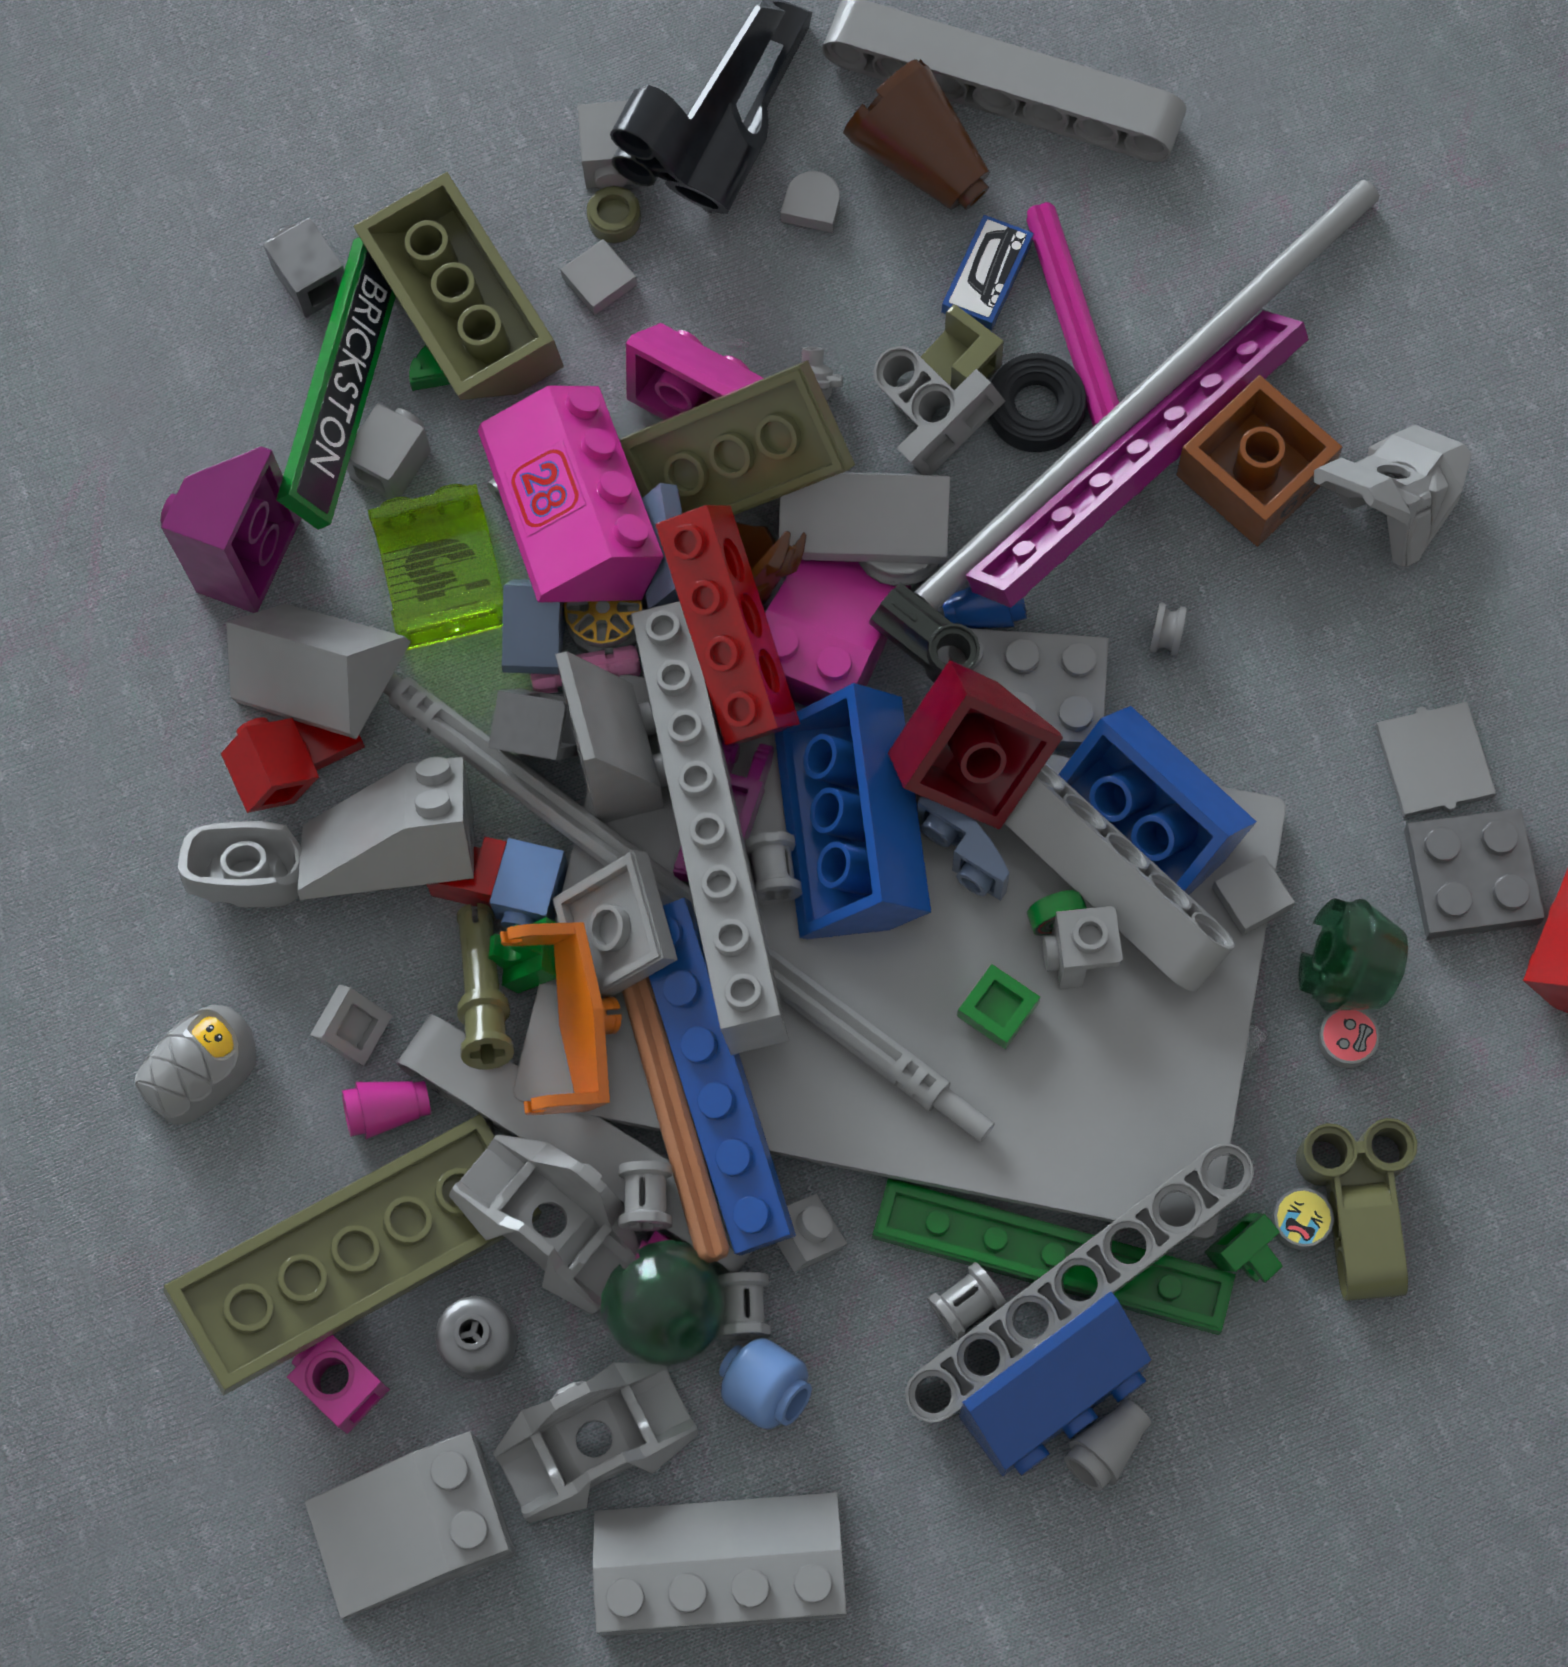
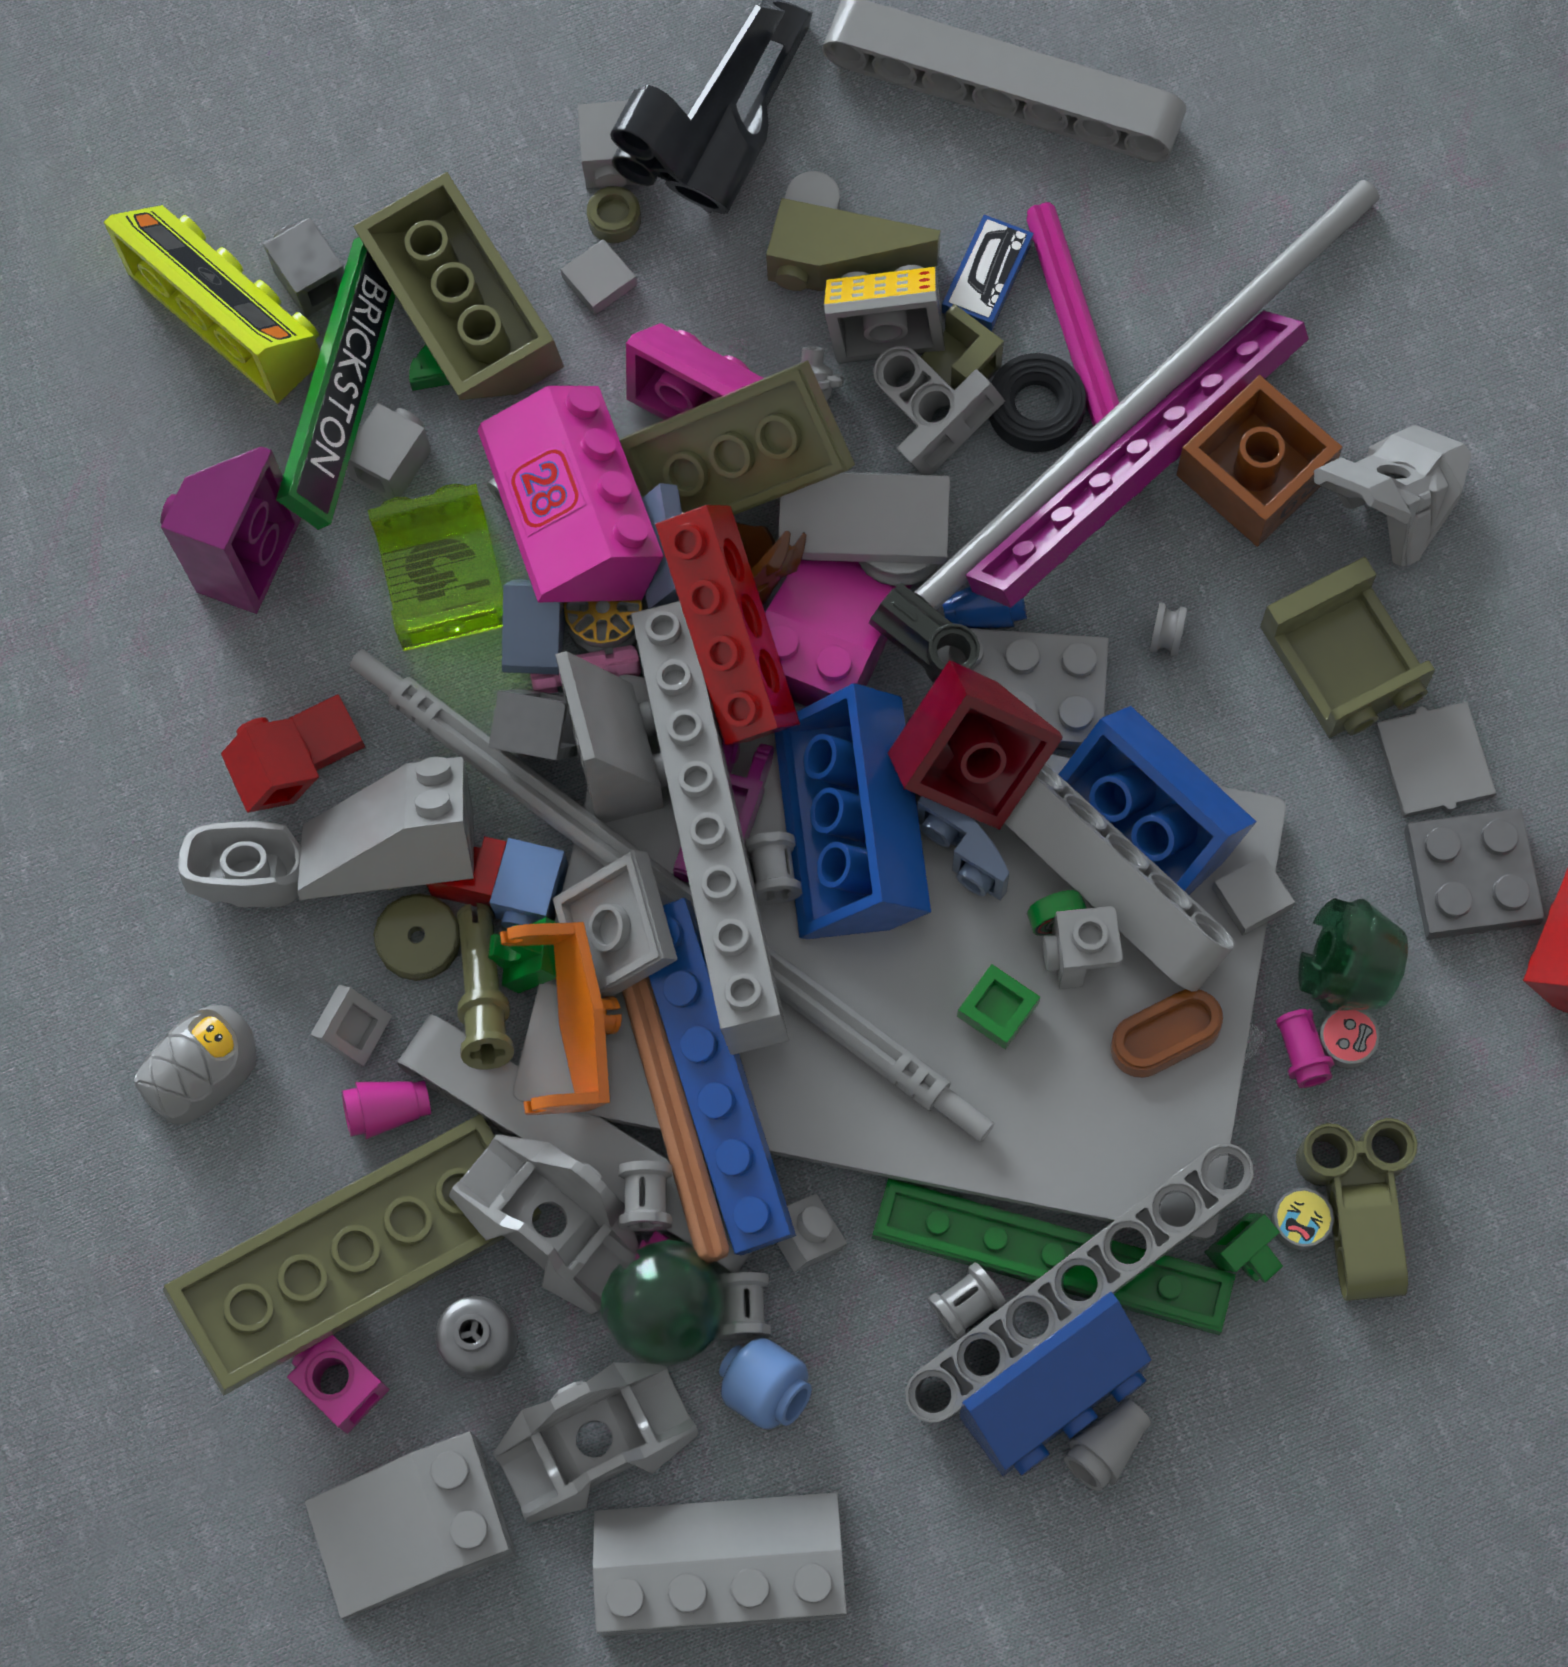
light grey slope [226,603,411,739] -> none
reddish brown cone [843,59,990,210] -> none
none -> neon yellow slope [103,205,320,404]
none -> olive piece [373,893,461,981]
none -> olive slope [766,198,941,291]
none -> light grey slope [824,265,945,363]
none -> dark orange tile [1111,989,1223,1078]
none -> olive panel [1260,556,1435,739]
none -> dark pink pin [1276,1009,1334,1088]

